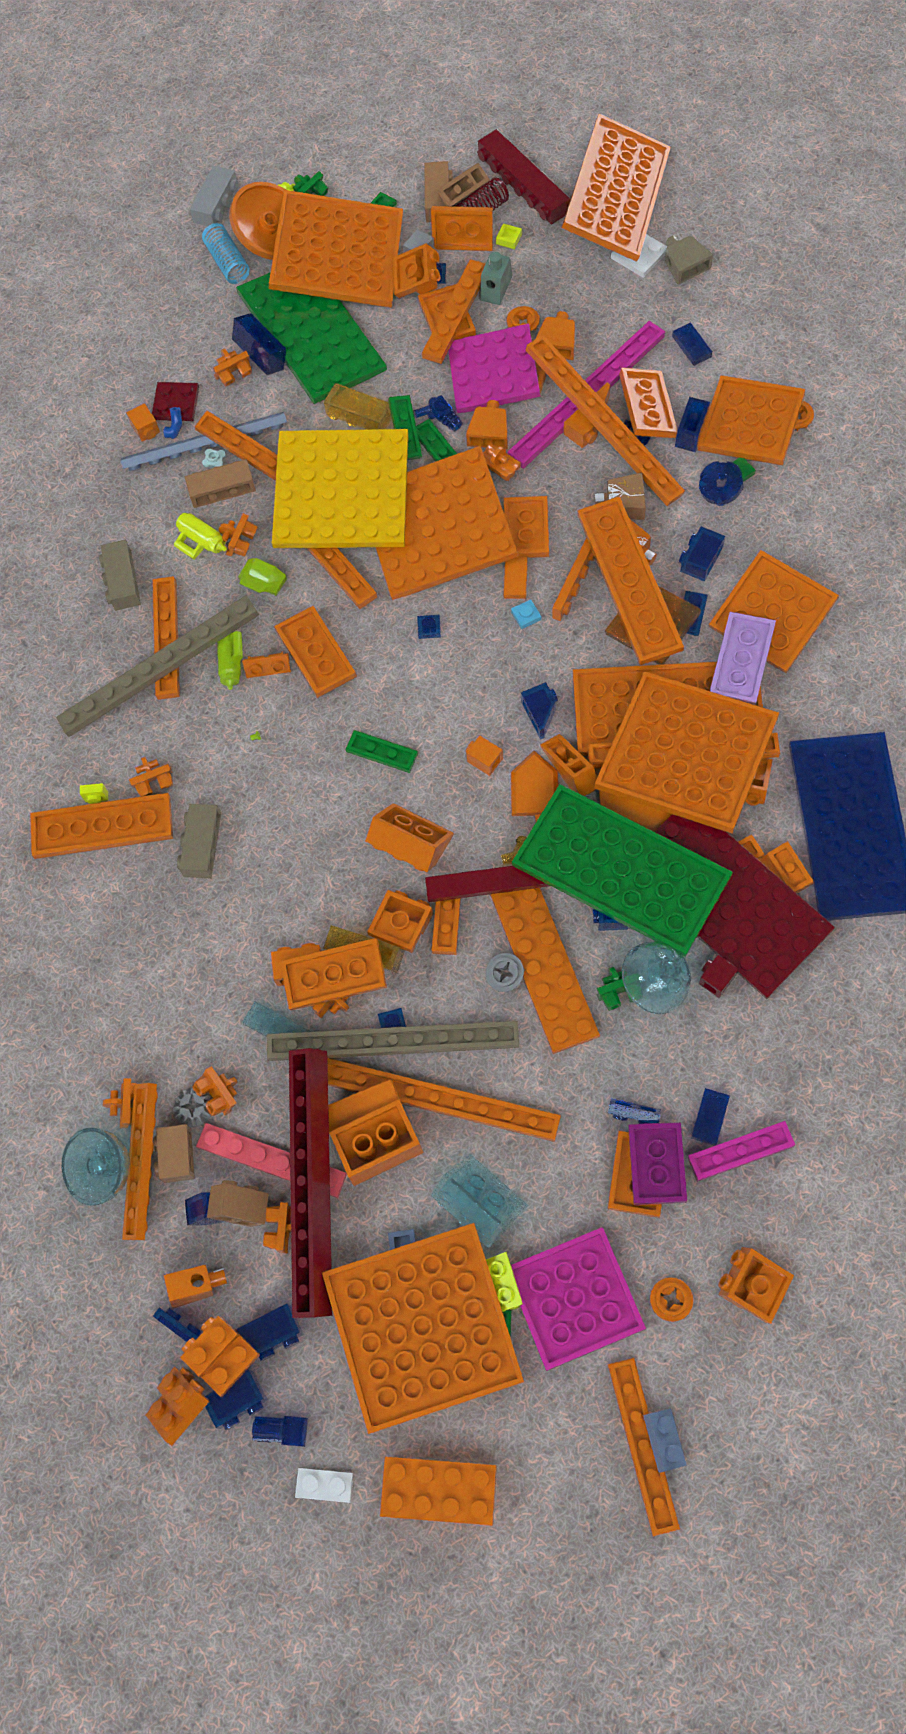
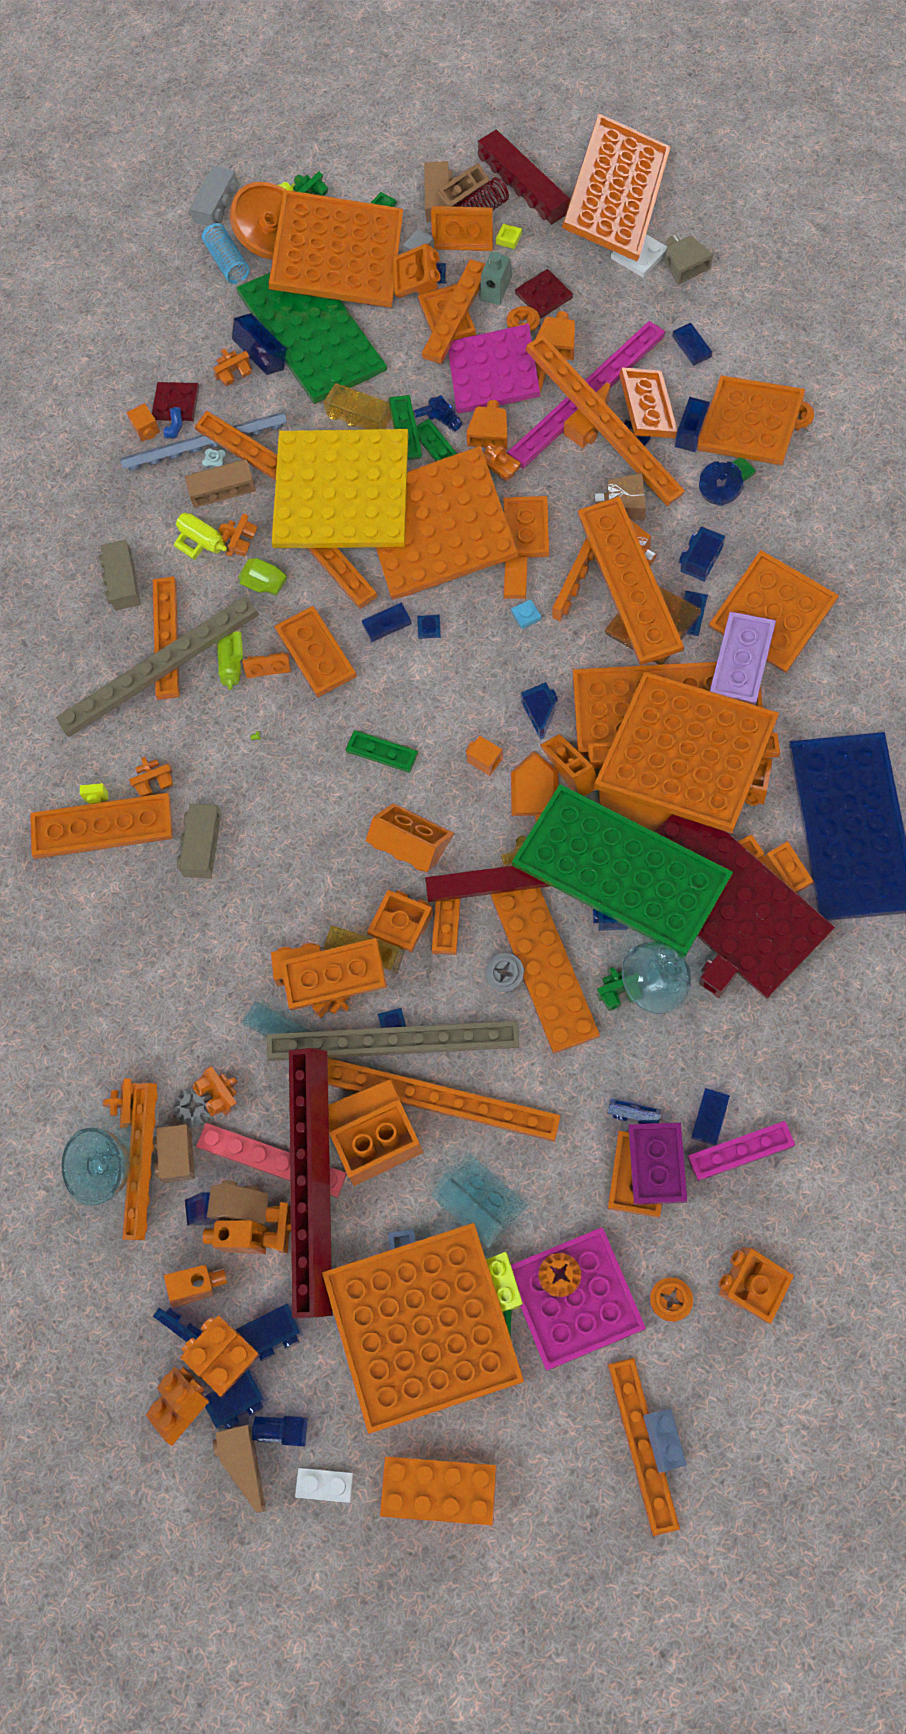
none -> orange torso [202,1220,269,1254]
none -> medium nougat slope [213,1425,266,1513]
none -> clear blue plate [361,602,412,642]
none -> dark red plate [515,269,573,319]
none -> orange gear [538,1253,581,1297]

